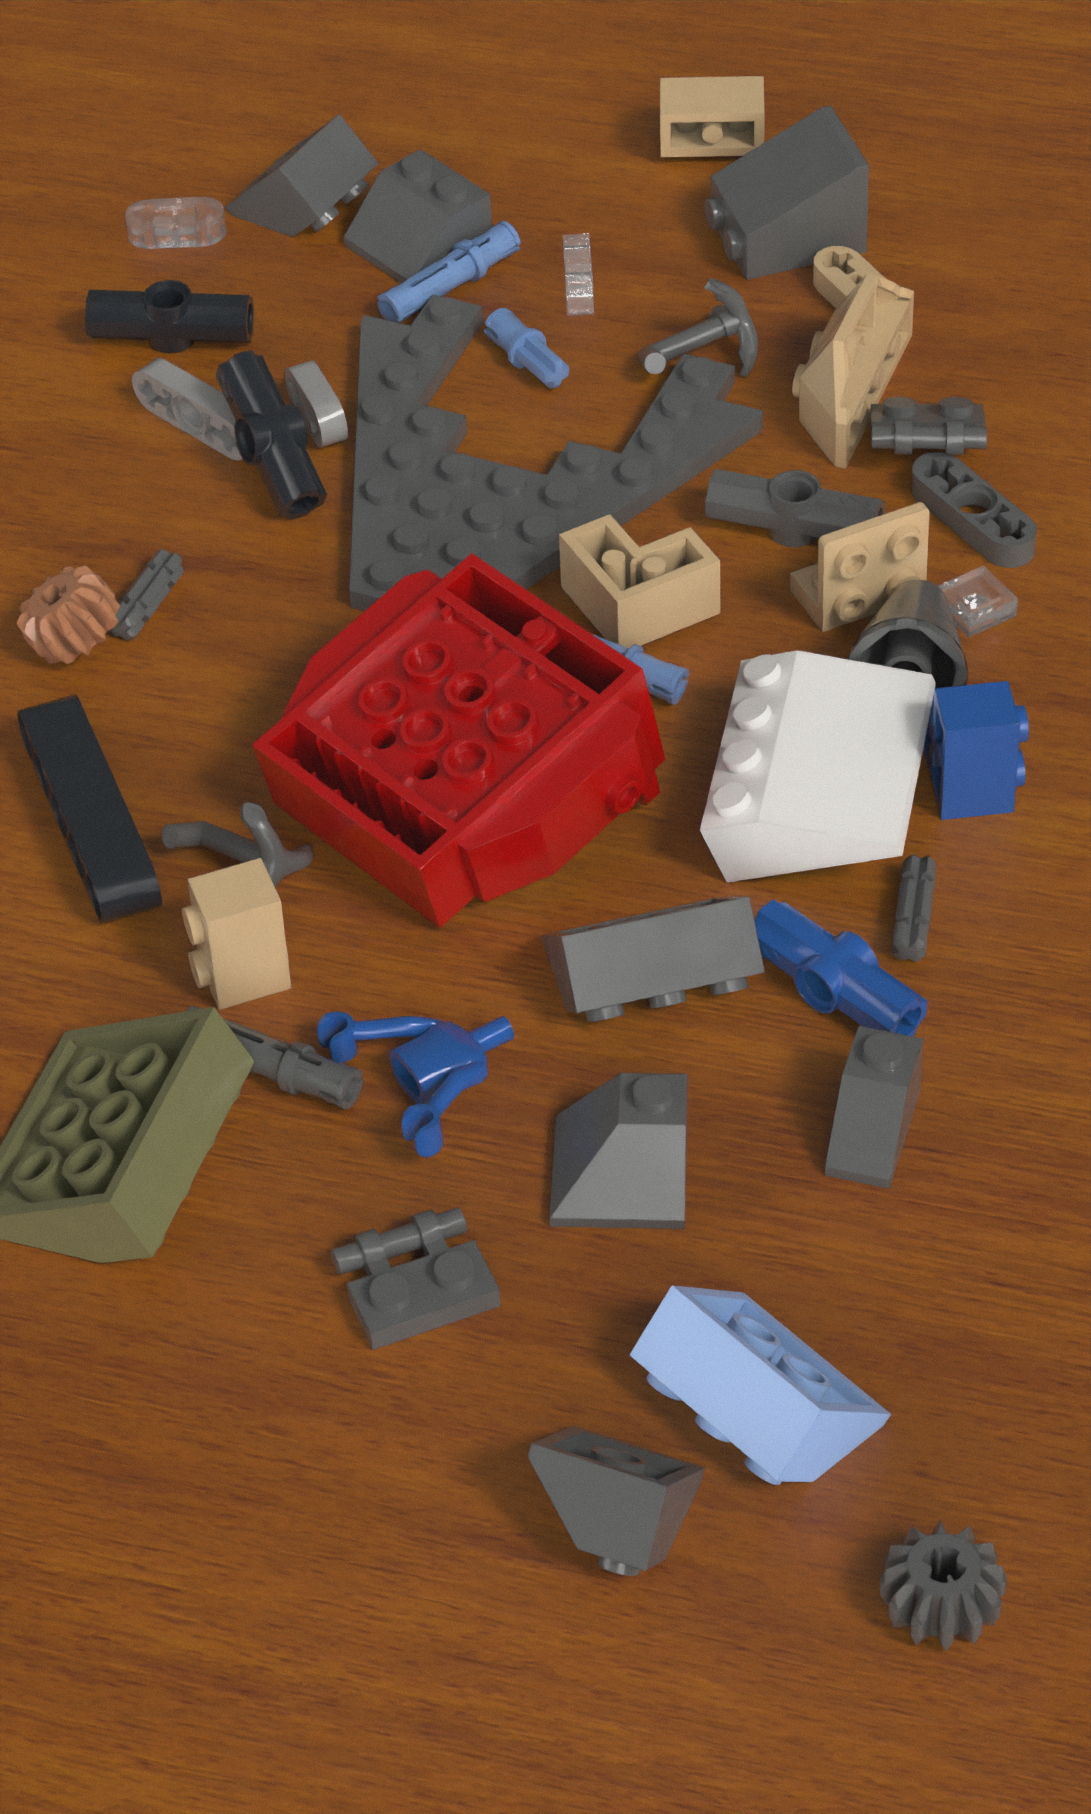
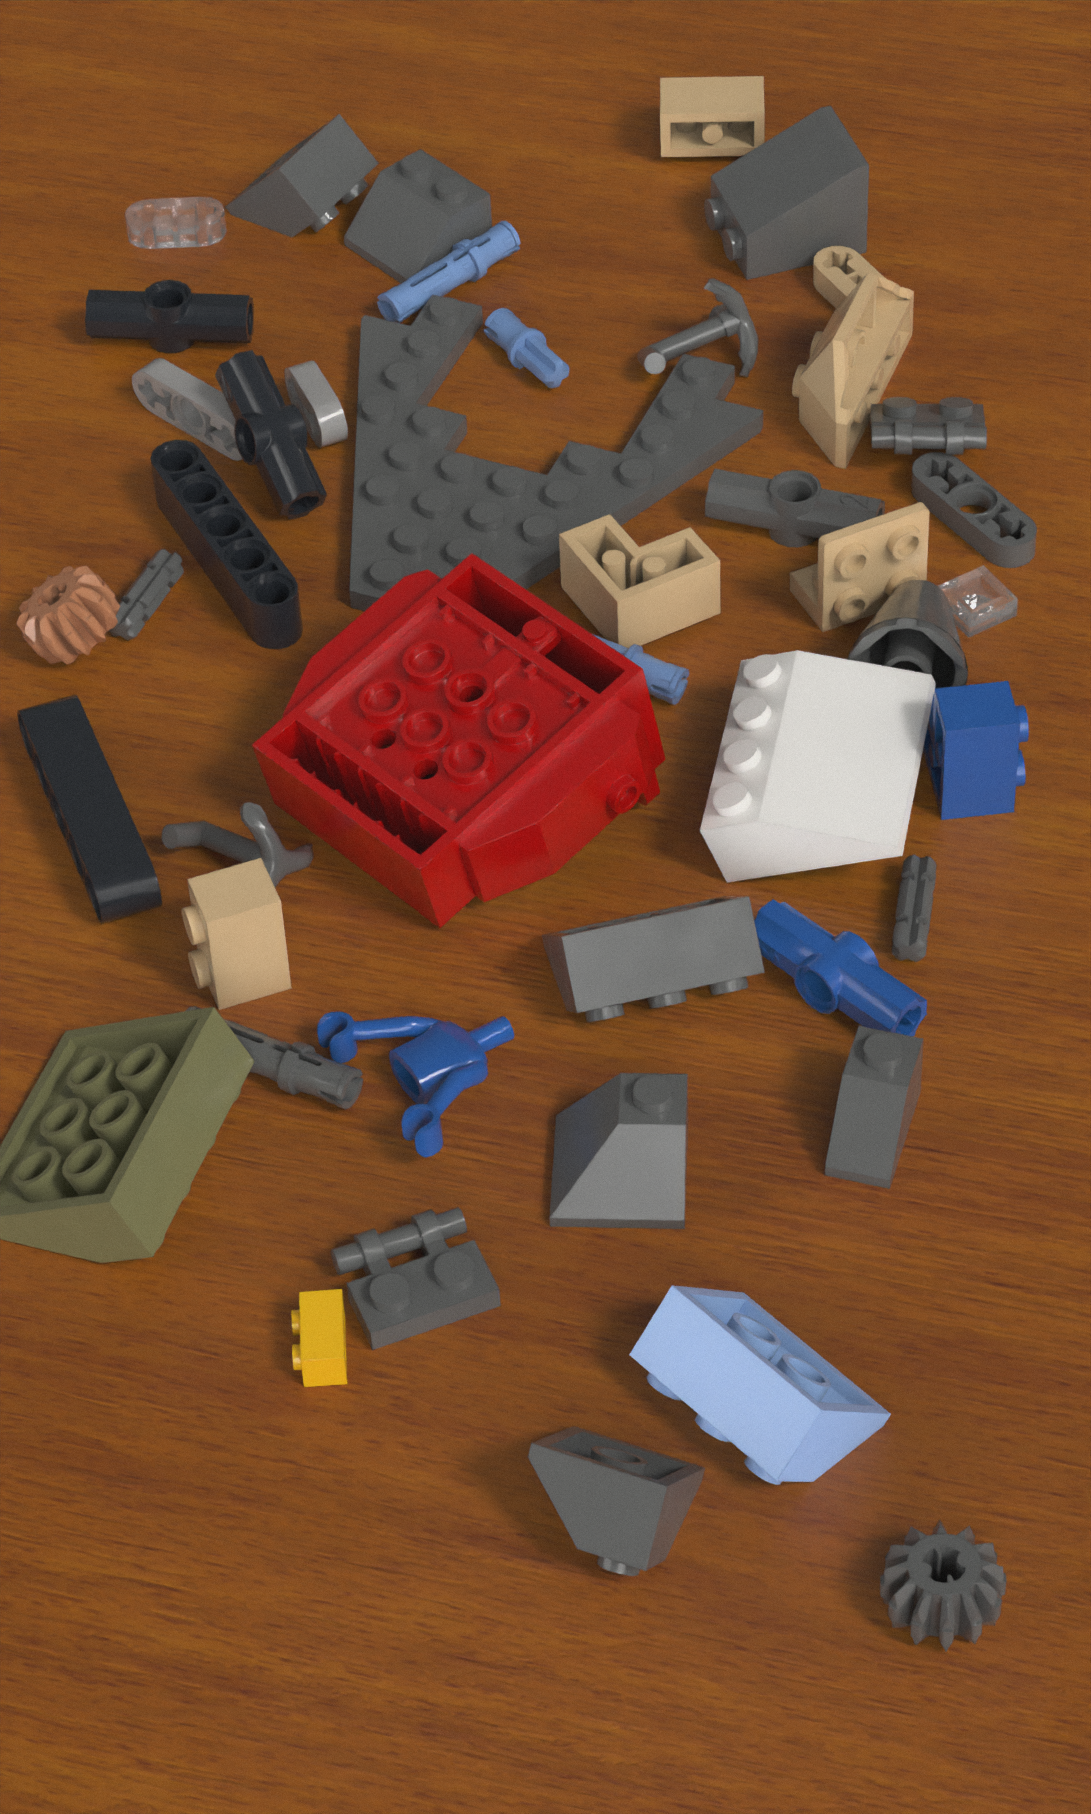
clear beam [563,233,594,316] -> none
none -> black beam [150,440,303,649]
none -> yellow piece [291,1289,347,1387]

